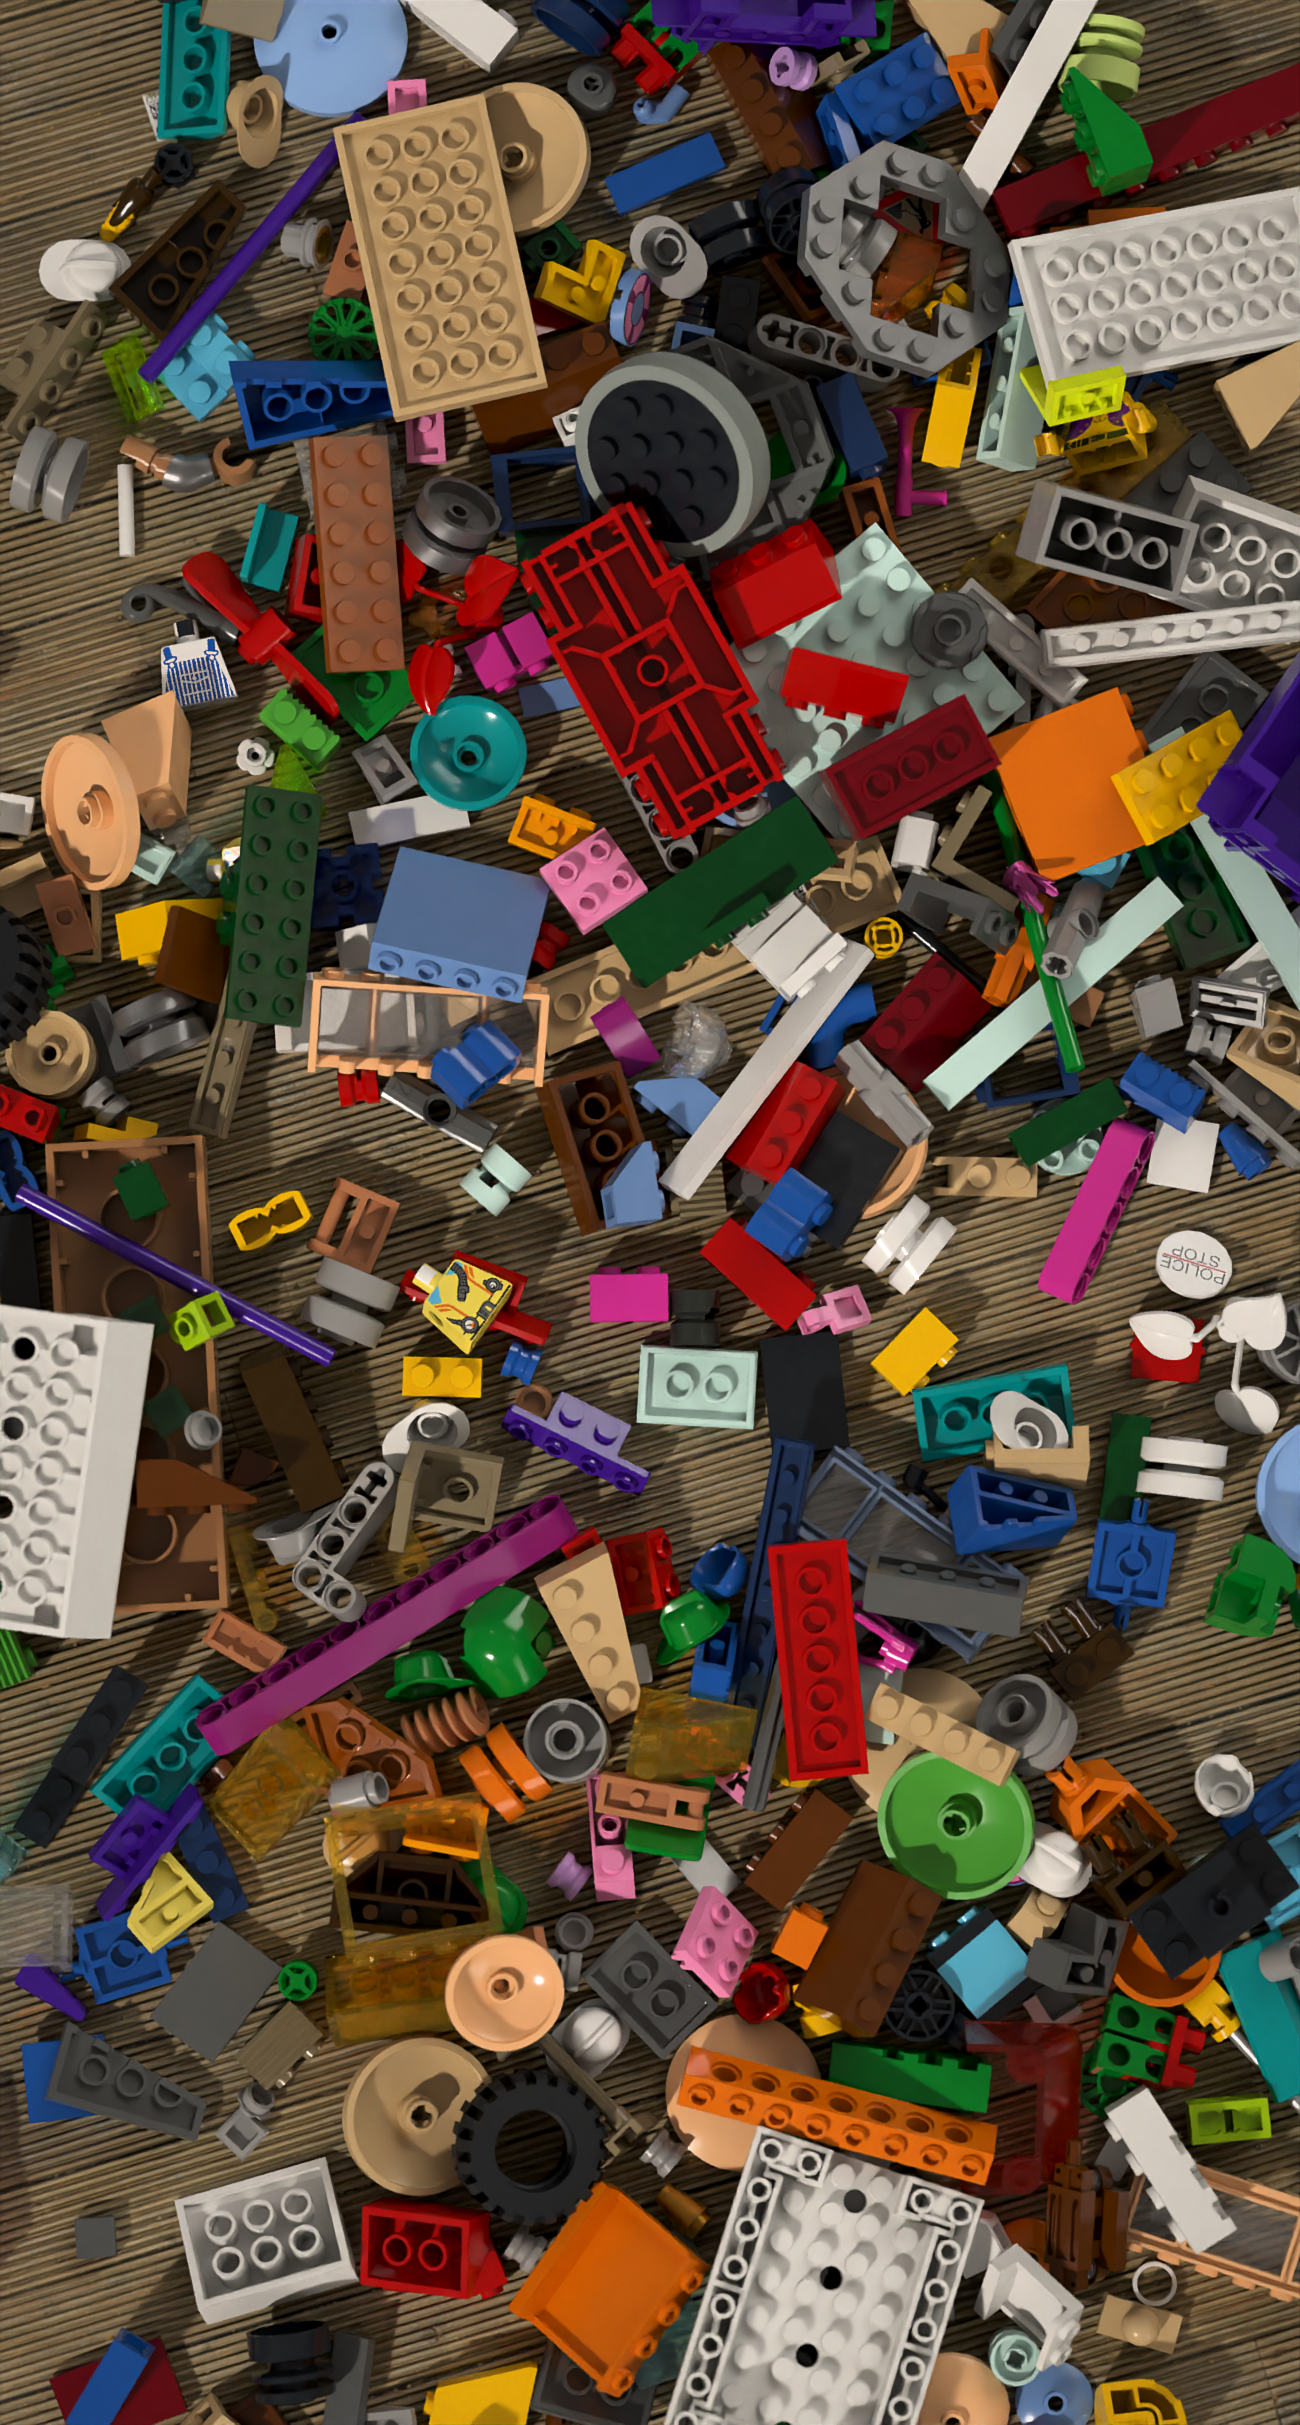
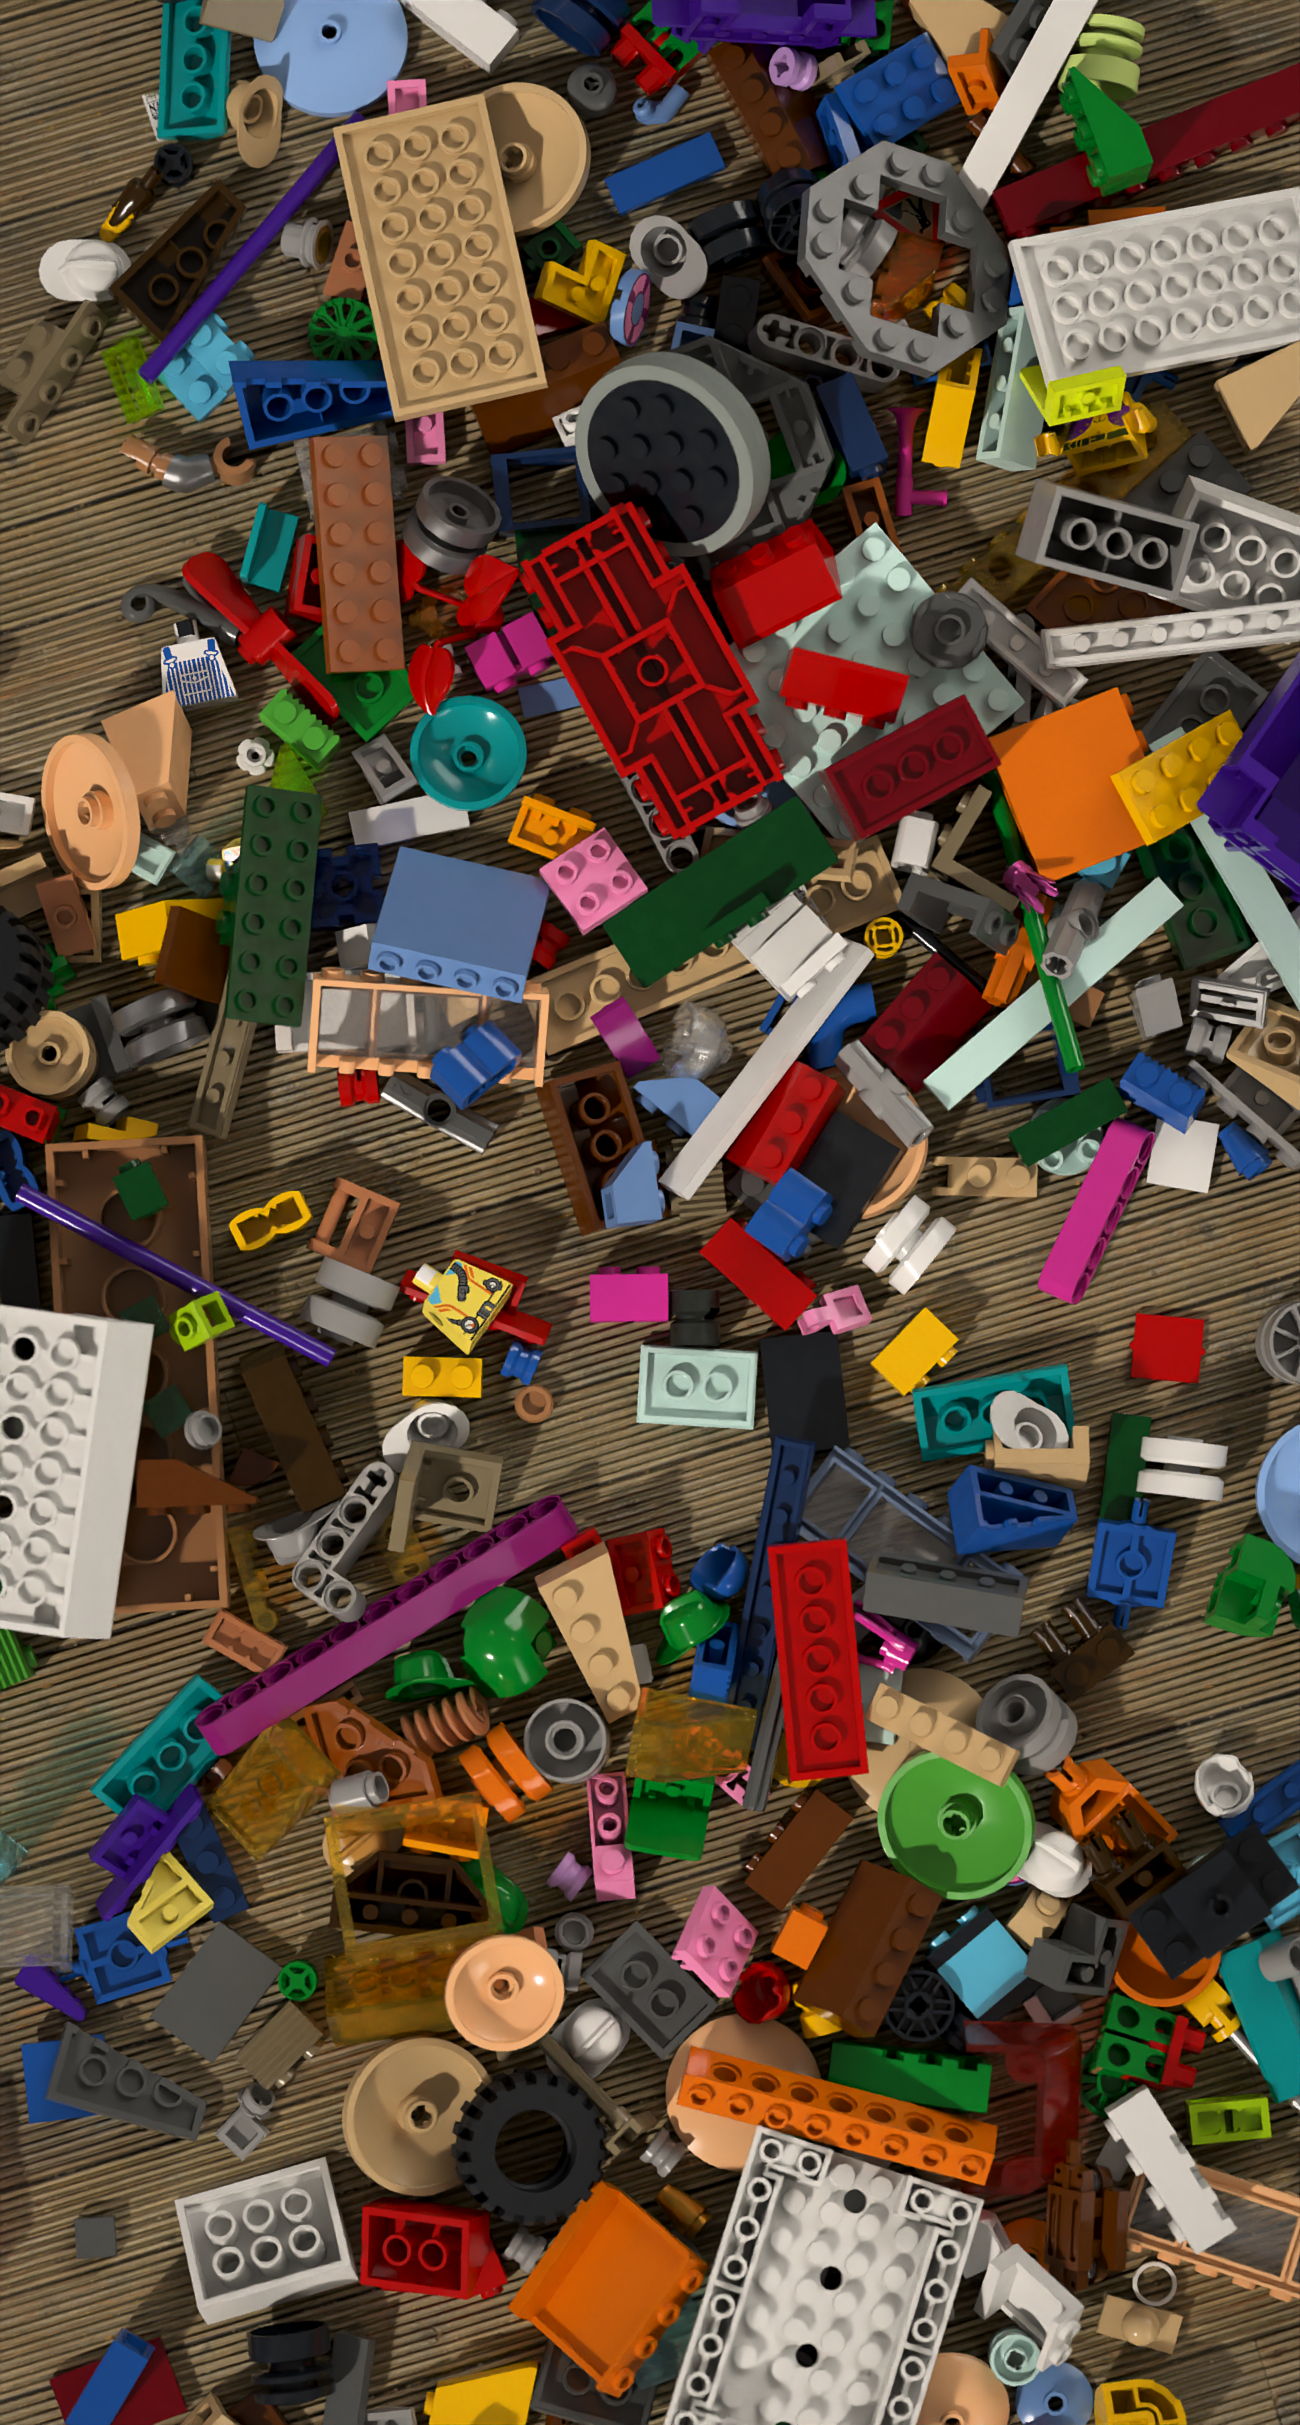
light grey wheel [9,426,90,524] -> none
black bracket [13,1664,150,1849] -> none
white piece [117,464,135,557] -> none
light aqua wheel [459,1143,532,1217] -> none
dark purple bracket [501,1391,651,1496] -> none
nougat plate [595,1771,711,1831] -> none
light grey slope [669,1838,742,1897] -> none
black hand [903,1463,948,1512] -> none
white plant [1129,1293,1287,1435] -> none
white piece [1155,1230,1232,1299] -> none

